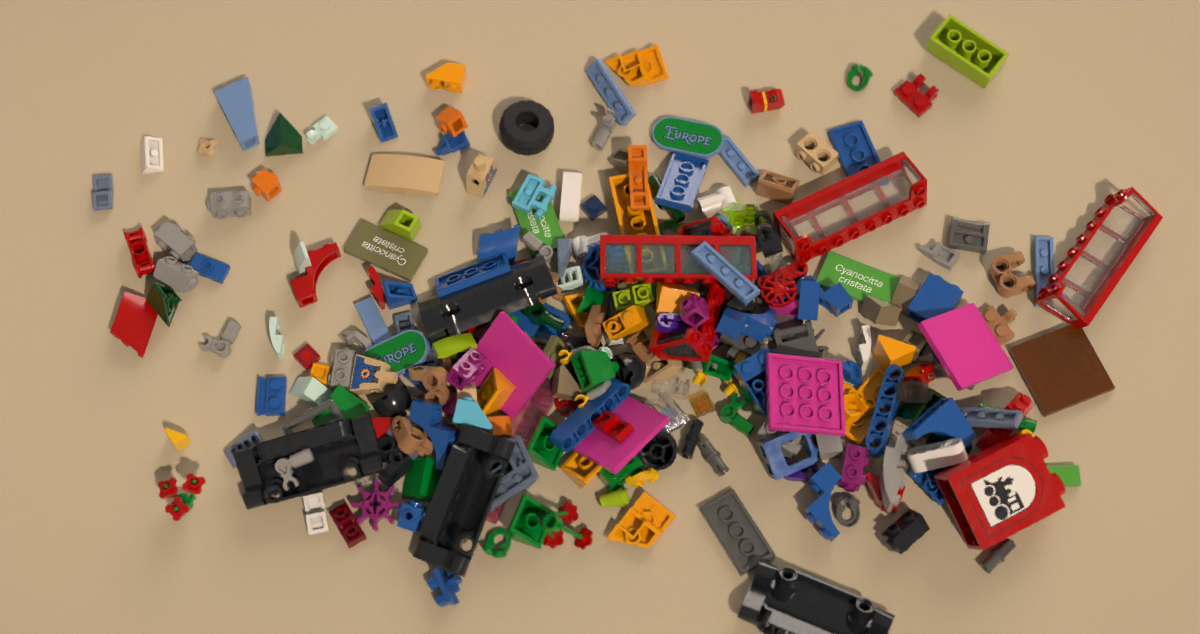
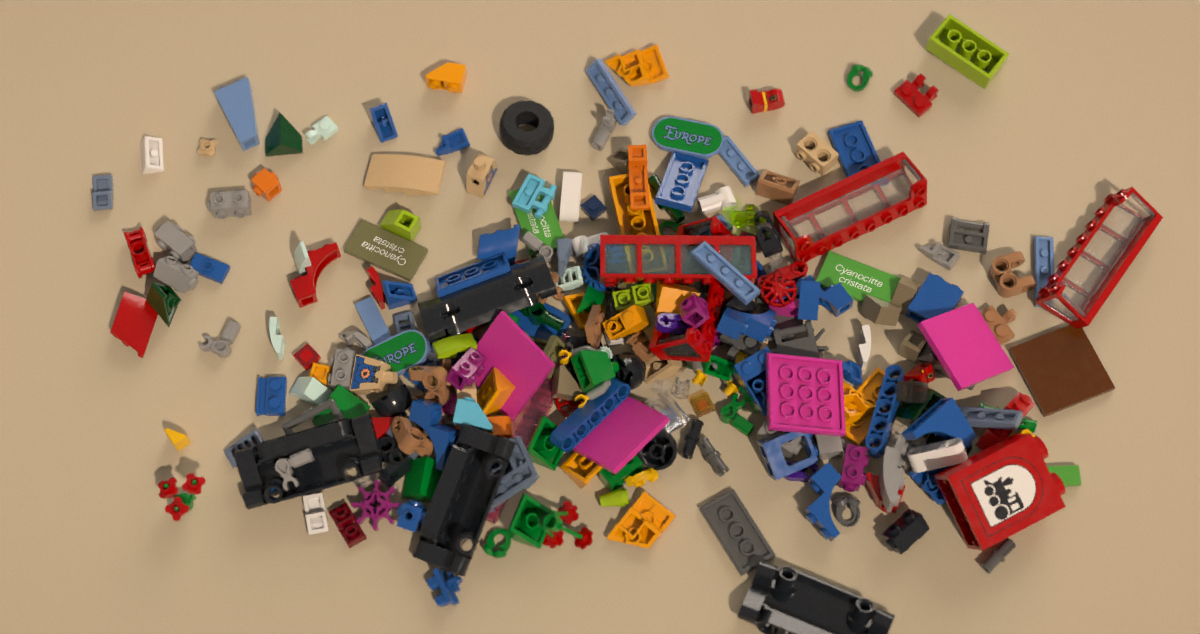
orange brick [435,106,468,138] -> none
red slope [592,410,634,443] -> none
light orange slope [873,335,916,372] -> none

